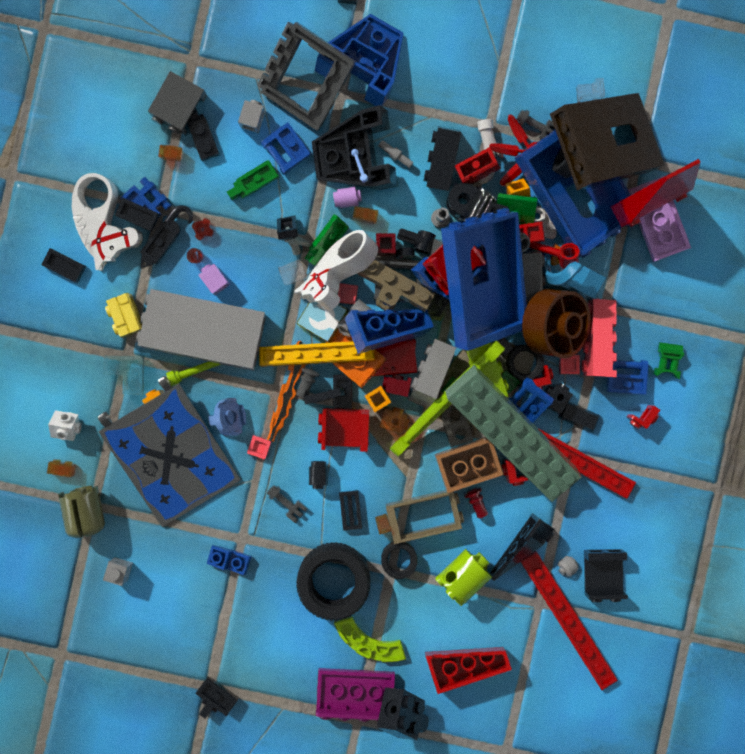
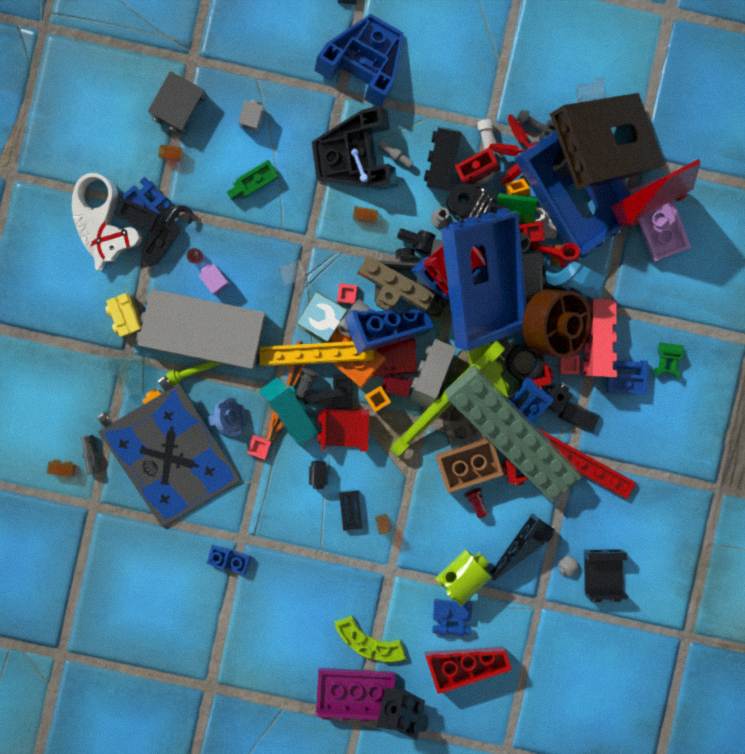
black tile [41,248,86,283] -> none
white brick [48,410,82,441] -> none
olive cylinder [58,485,105,538] -> none
light grey brick [103,557,133,586] -> none
black hinge [188,108,220,161] -> none
clear red plate [192,218,214,240] -> none
black hinge [195,676,239,719] -> none
dark grey hinge [257,22,356,131] -> none
blue plate [261,122,311,175] -> none
dark grey hinge [267,485,308,523] -> none
black piece [277,215,313,255] -> none
white animal [294,230,378,311] -> none
black tyre [296,542,371,621] -> none
green hinge [305,214,349,266] -> none
lavender brick [333,186,362,209] -> none
dark red brick [376,233,396,256] -> none
clear orange brick [380,407,410,434] -> none
black tyre [381,541,417,579] -> none
dark tan window [385,490,464,544] -> none
red tile [521,551,618,690] -> none
red bracket [627,405,660,429] -> none
none -> dark grey pin [81,435,100,475]
none -> teal wedge [258,378,318,446]
none -> blue plate [432,599,473,637]

